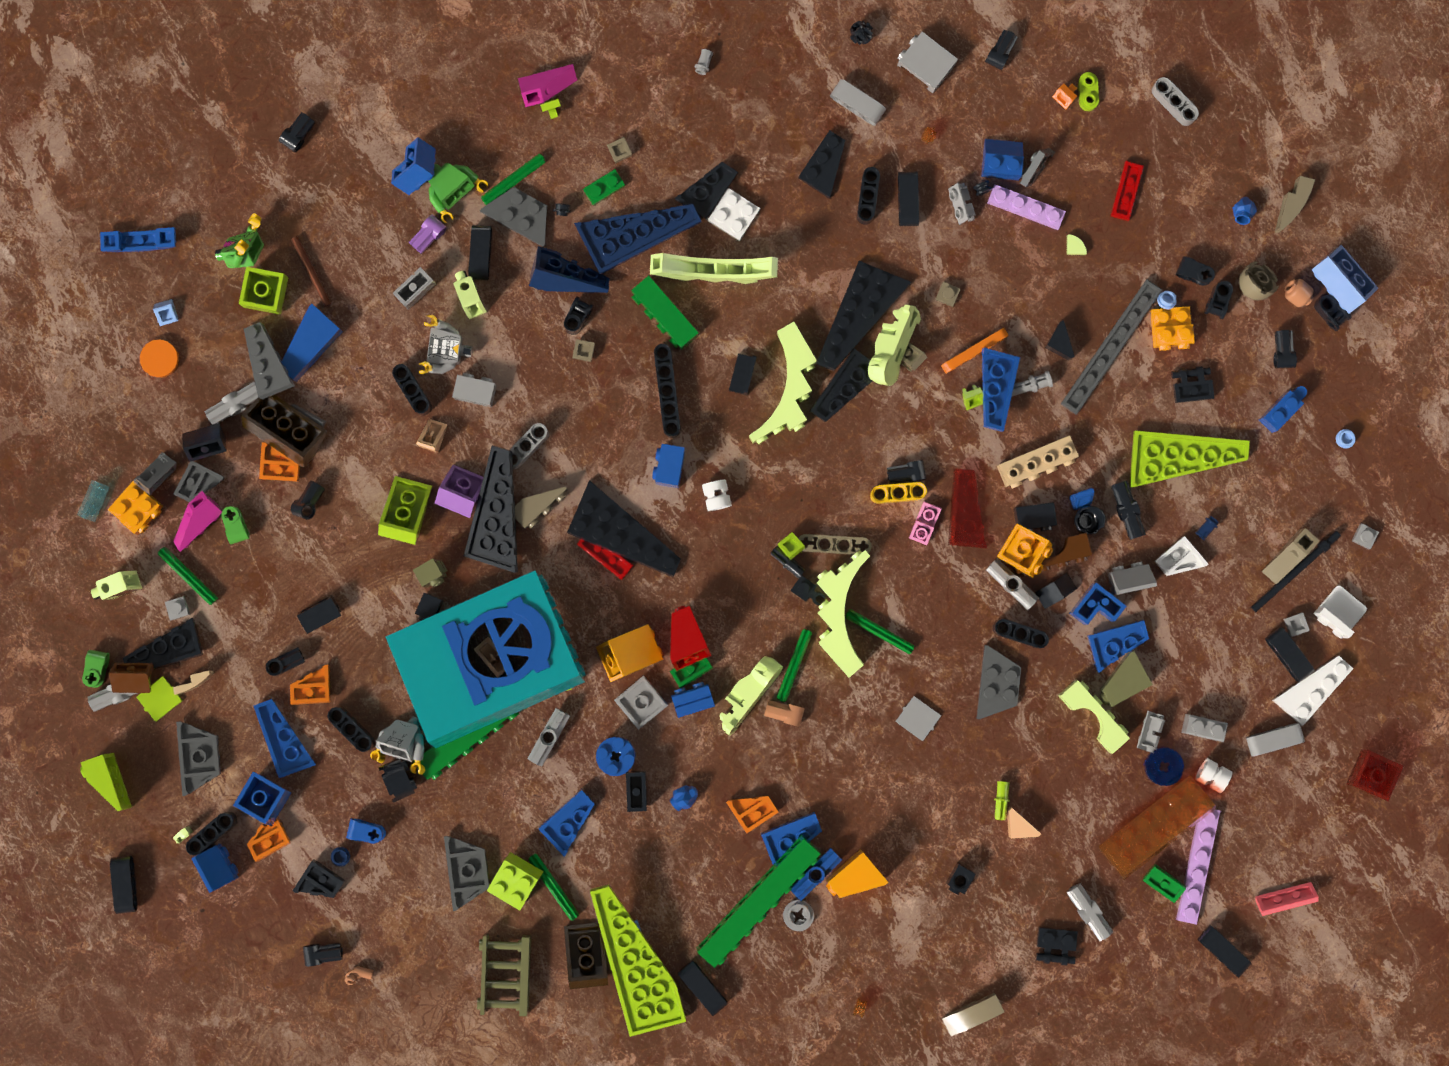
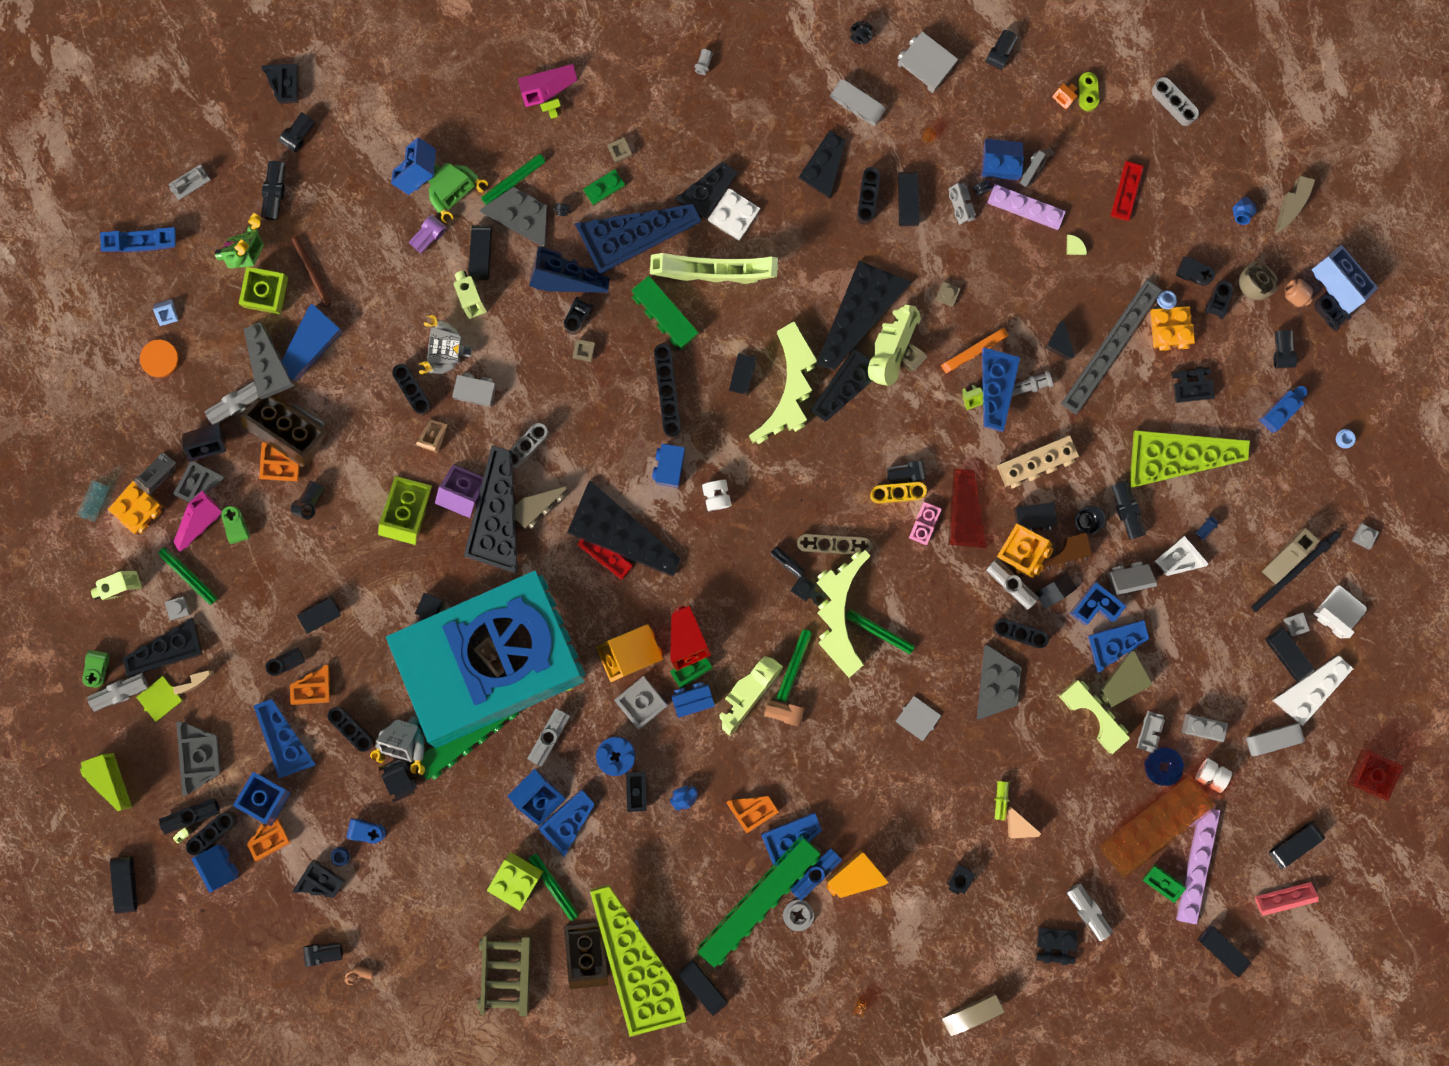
reddish brown panel [109,663,154,693] -> none
light grey brick [393,267,436,310] -> none
olive brick [413,558,448,588] -> none
dark grey wing [444,836,490,911] -> none
lime tile [778,532,805,560] -> none
blue slope [1069,488,1094,510] -> none
none -> black piece [159,798,220,835]
none -> light grey hinge [168,164,211,200]
none -> black piece [261,160,286,220]
none -> black wing [262,64,299,104]
none -> blue slope [508,768,566,826]
none -> black beam [1268,821,1326,869]

